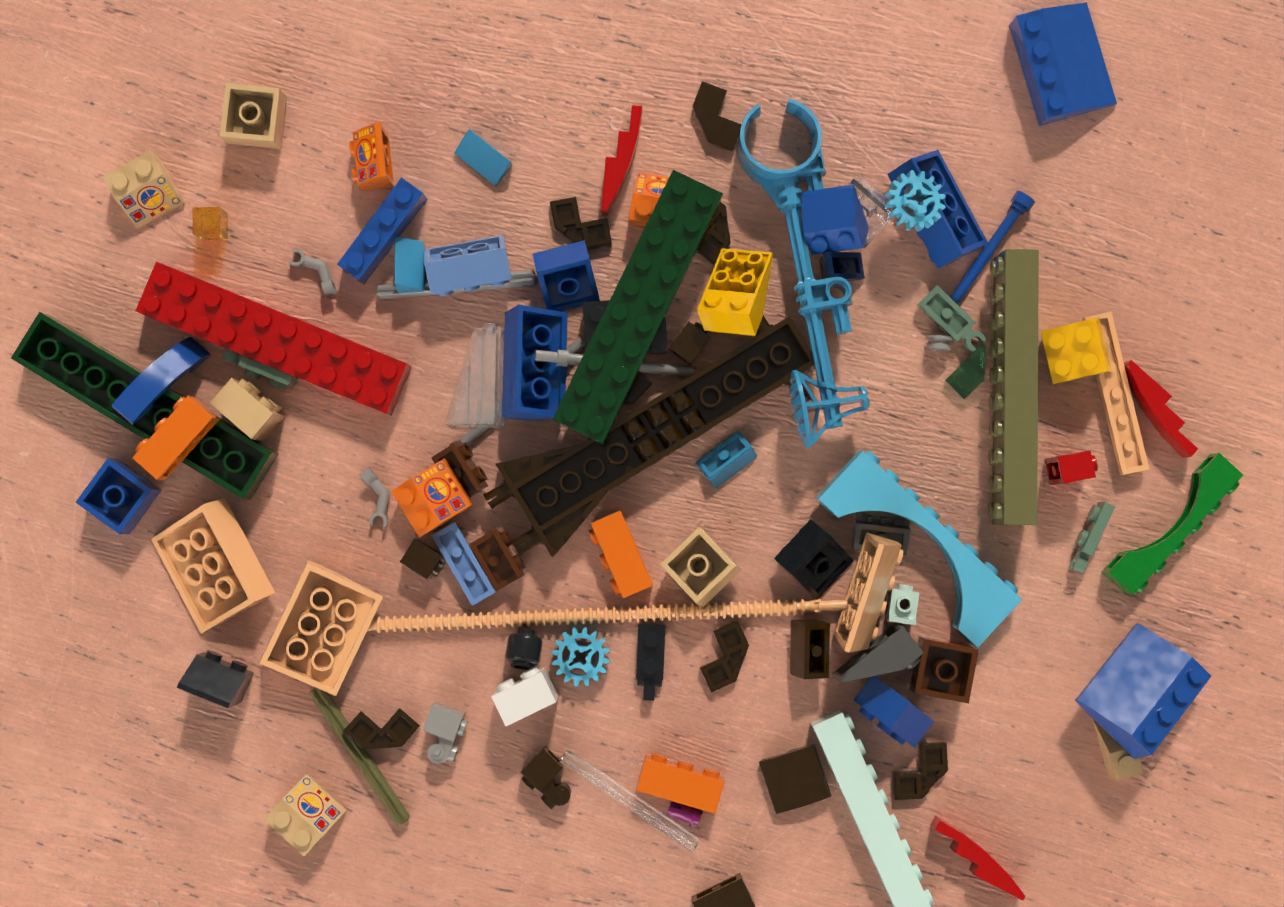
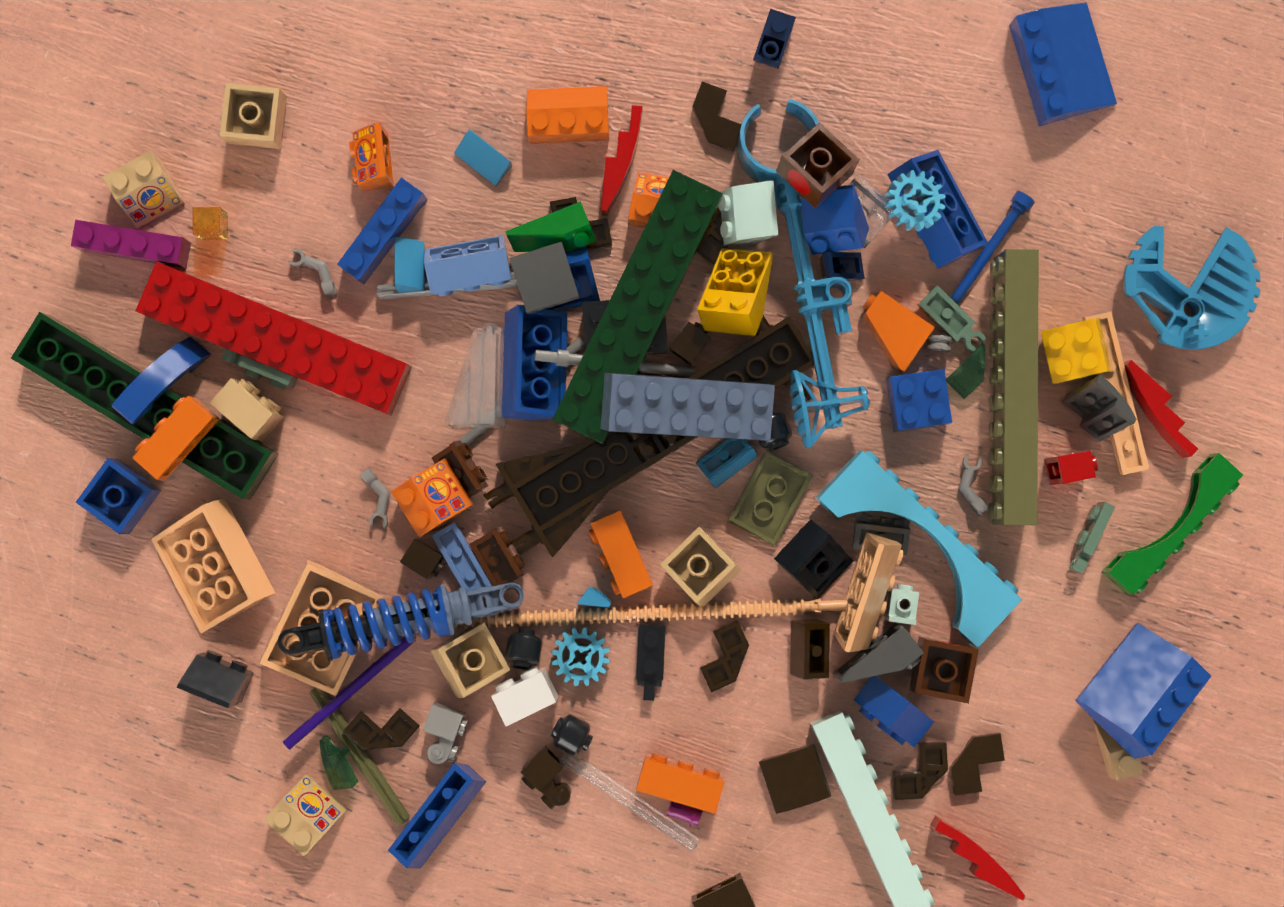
none -> magenta brick [71,220,191,269]
none -> piece [278,583,524,662]
none -> dark purple piece [283,636,416,750]
none -> clear green slope [319,735,359,790]
none -> blue brick [388,763,486,868]
none -> tan slope [430,622,510,698]
none -> green slope [505,202,596,252]
none -> dark grey slope [509,242,579,315]
none -> orange slope [526,86,609,144]
none -> black head [551,714,593,755]
none -> dark azure slope [577,585,612,607]
none -> sand blue brick [600,373,775,441]
none -> light aqua slope [718,181,778,246]
none -> olive tile [727,450,813,546]
none -> dark blue slope [753,8,796,69]
none -> black head [758,411,792,451]
none -> reddish brown brick [776,122,860,209]
none -> orange slope [862,291,935,374]
none -> blue brick [886,369,952,432]
none -> dark brown tile [950,732,1005,796]
none -> light grey arm [959,454,989,515]
none -> dark grey slope [1063,374,1137,442]
none -> dark azure piece [1123,226,1261,350]

